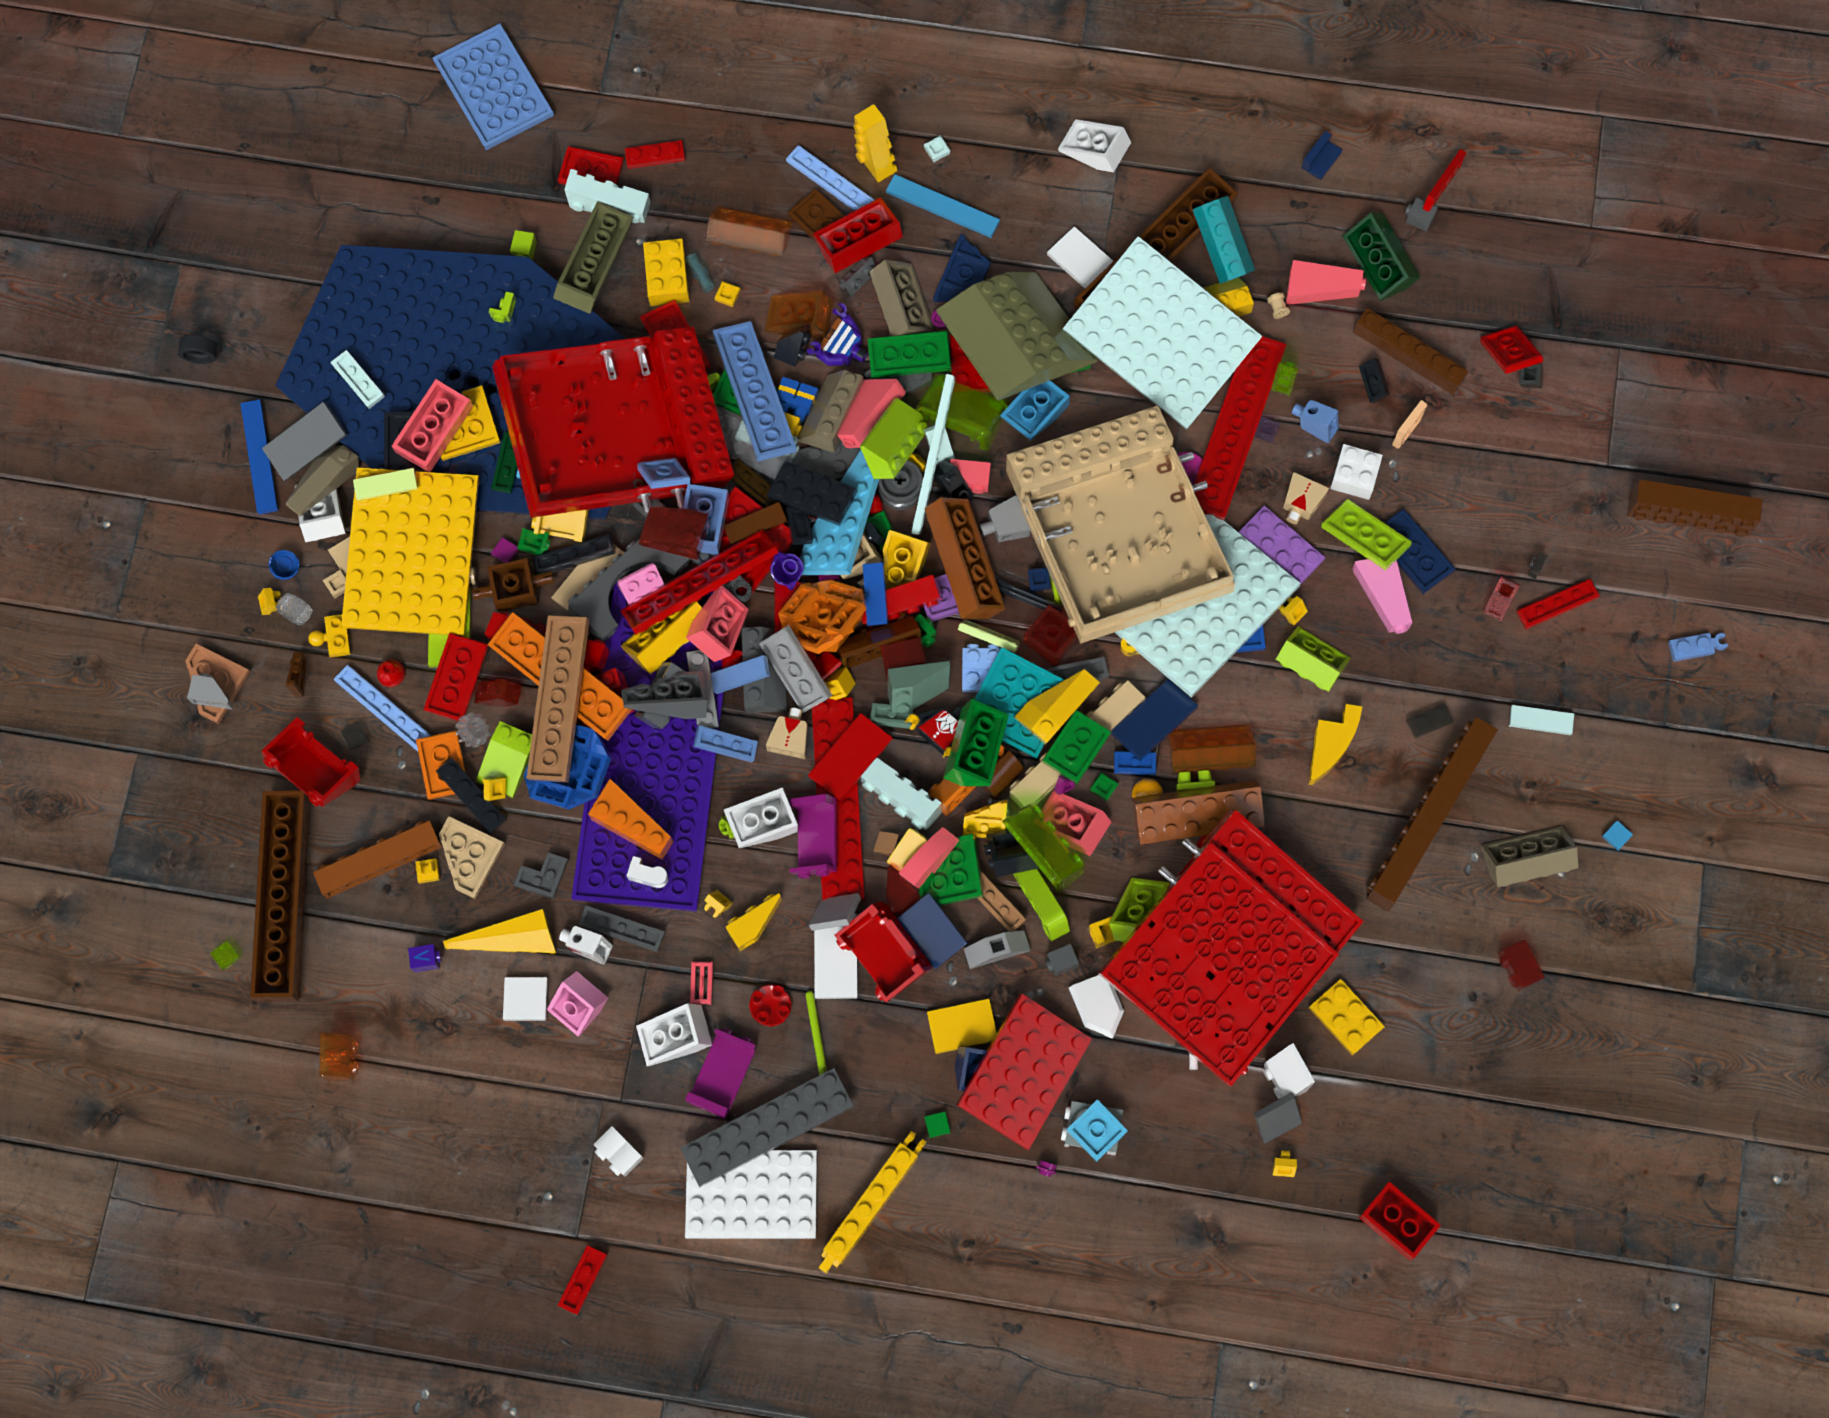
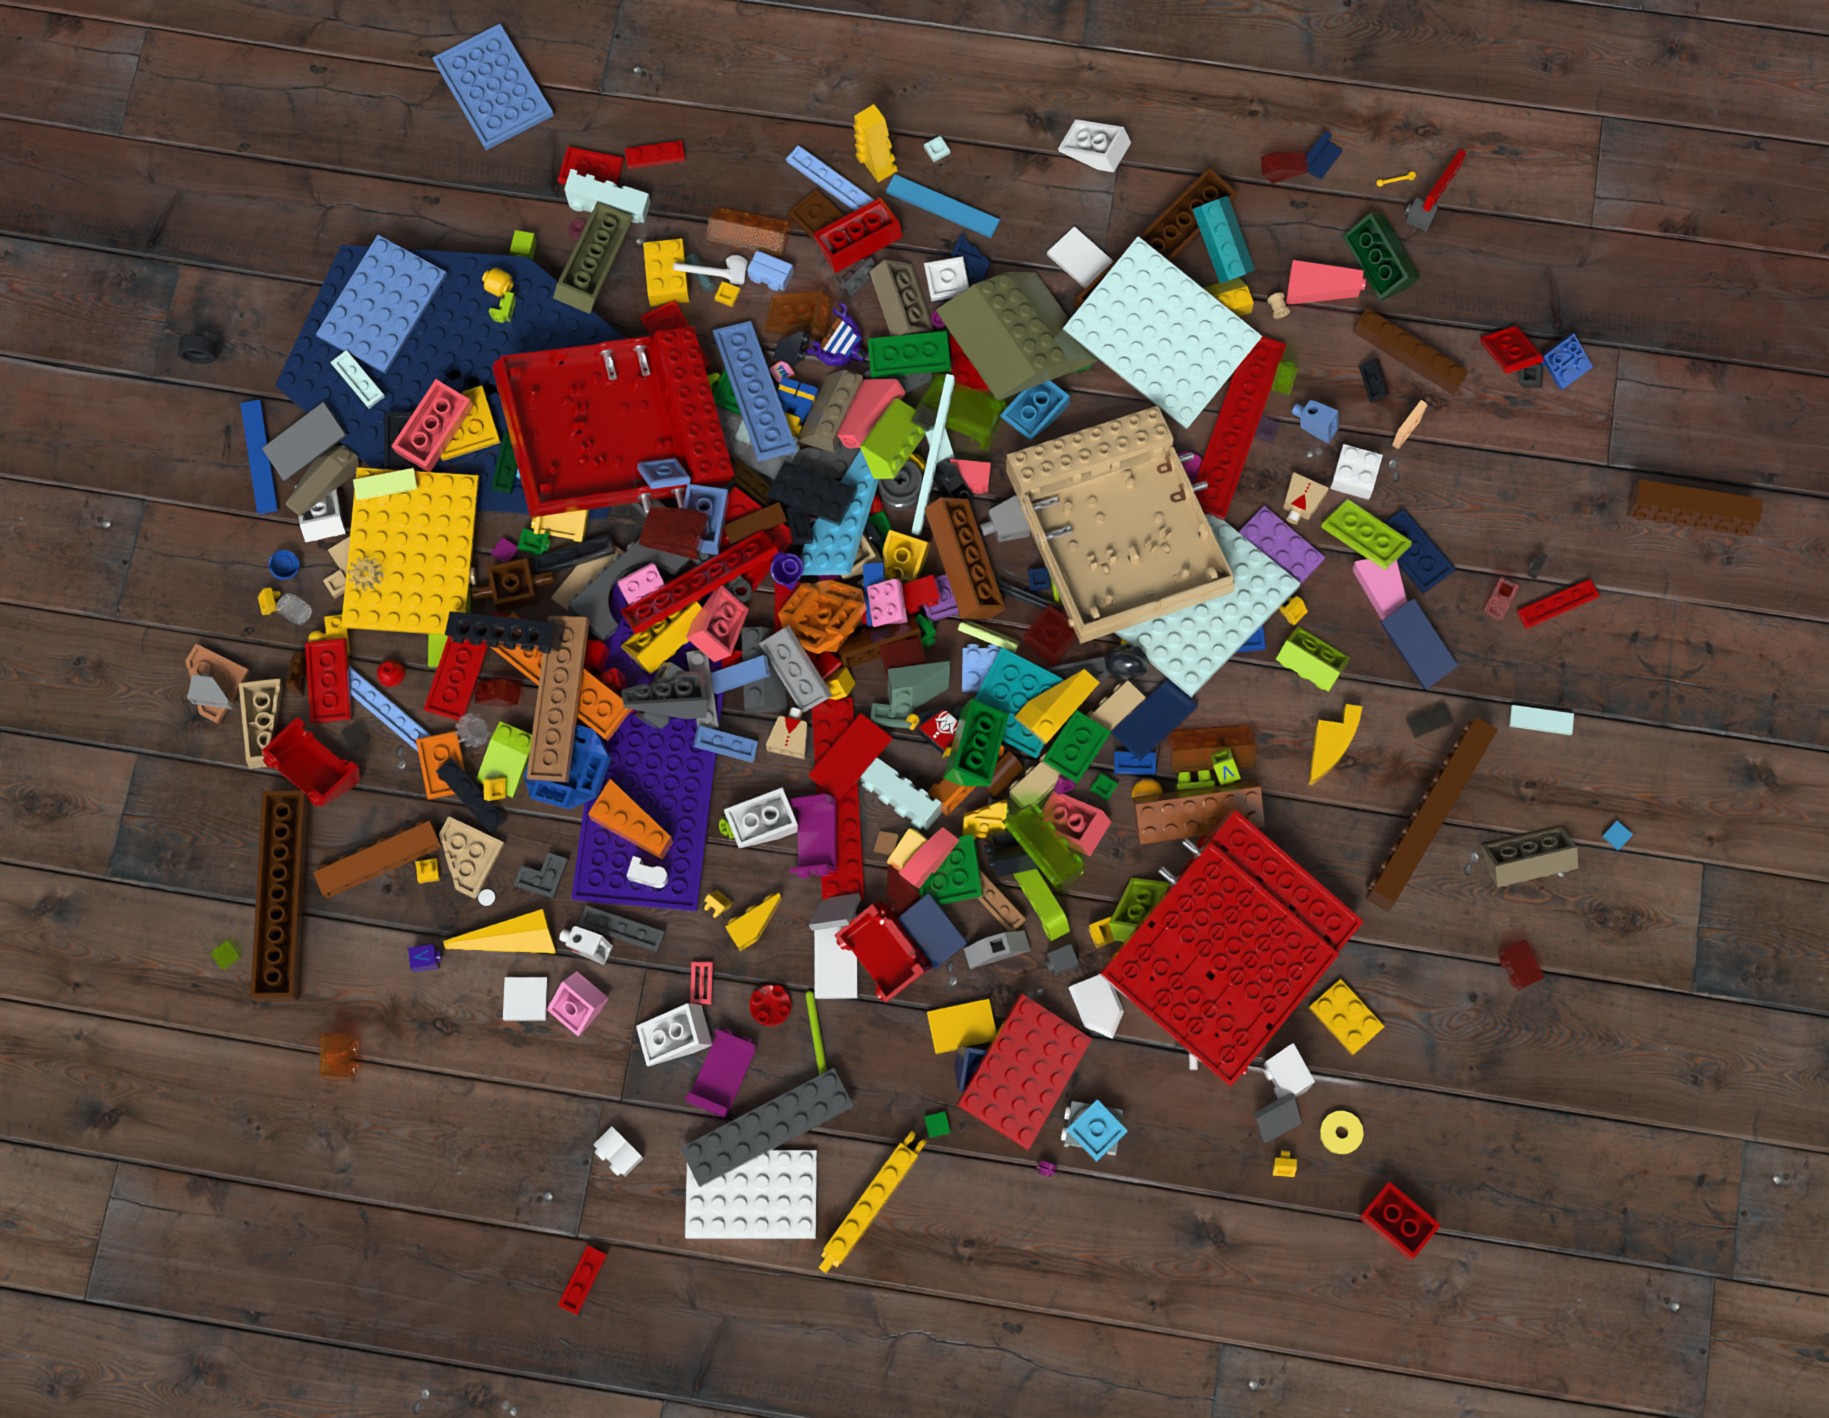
medium blue plate [1668,633,1728,662] -> none
none -> tan wedge [239,678,283,769]
none -> red tile [305,638,352,724]
none -> medium blue plate [316,235,447,374]
none -> clear gear [348,556,384,591]
none -> black brick [444,611,564,654]
none -> white sticker [477,888,496,907]
none -> yellow head [482,267,514,297]
none -> clear pink plate [568,220,586,239]
none -> white piece [673,255,748,285]
none -> light blue brick [748,250,794,291]
none -> tile [768,361,796,386]
none -> bright pink bracket [867,579,907,627]
none -> clear smoke plate [910,404,937,432]
none -> white tile [924,256,969,301]
none -> black helmet [1104,644,1149,681]
none -> lime brick [1210,748,1241,785]
none -> clear red slope [1261,152,1308,183]
none -> light yellow tile [1320,1111,1364,1154]
none -> yellow hinge [1376,172,1416,187]
none -> dark blue tile [1380,598,1458,690]
none -> blue plate [1538,333,1593,389]

